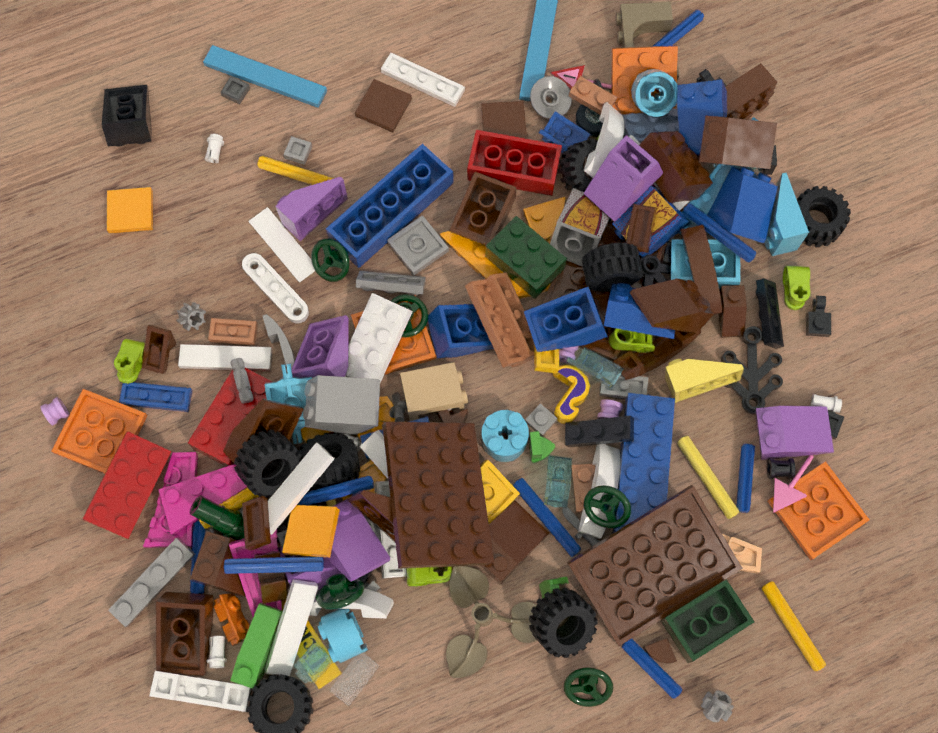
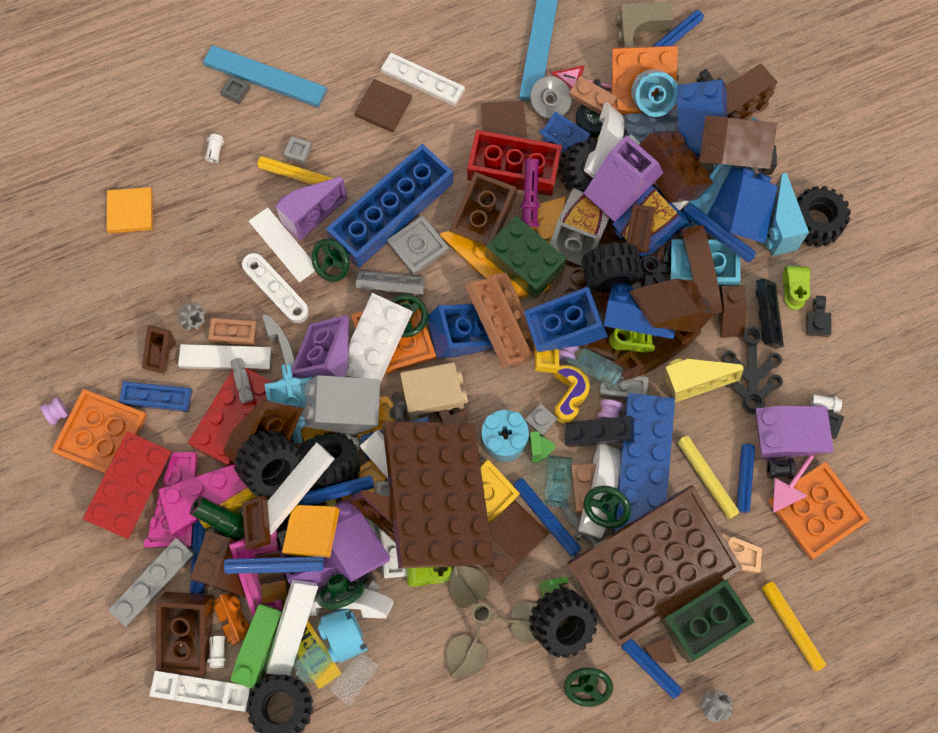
black slope [101,85,152,147] -> none
lime piece [114,338,145,384] -> none
none -> magenta pin [520,159,540,227]

